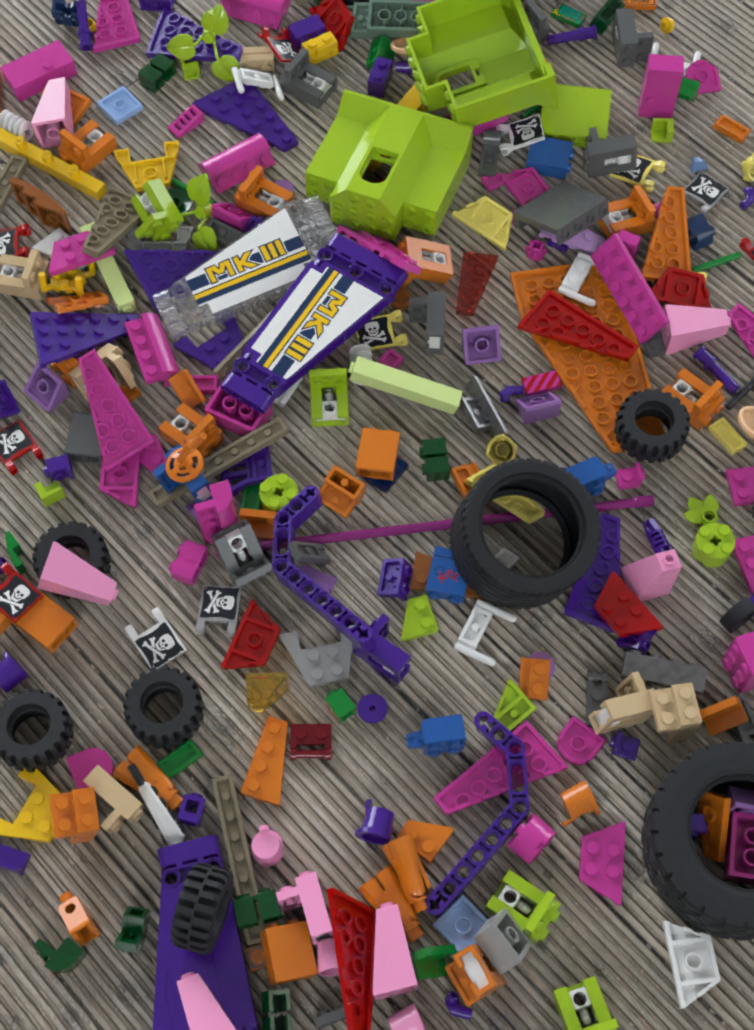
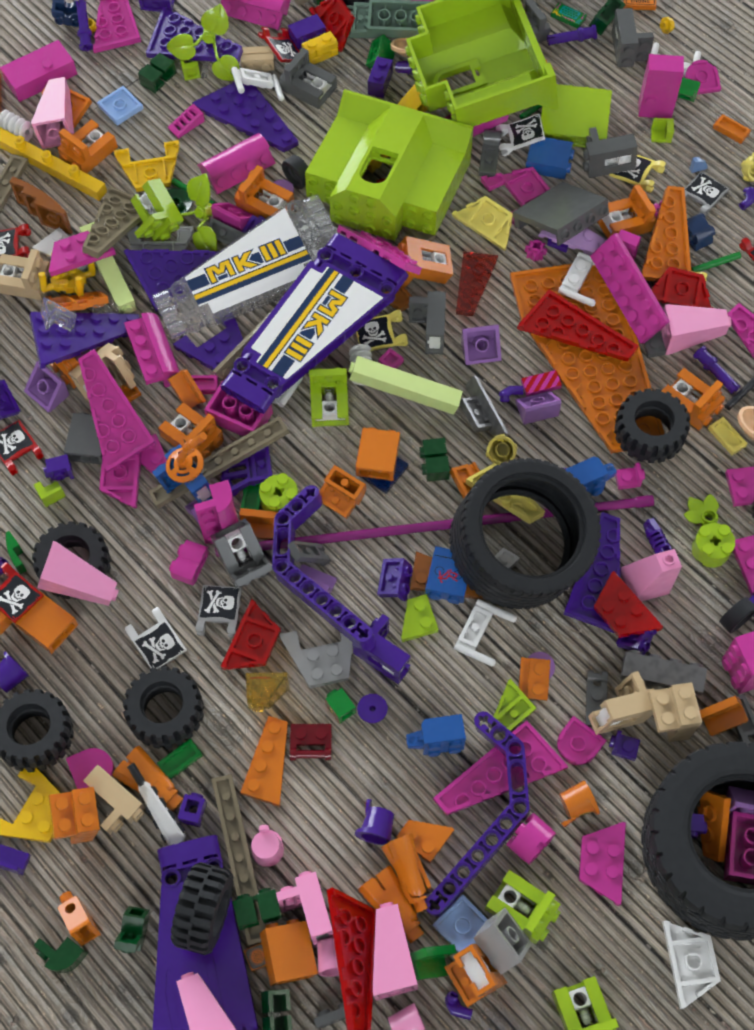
none -> clear slope [41,297,77,332]
none -> black tyre [282,155,308,189]

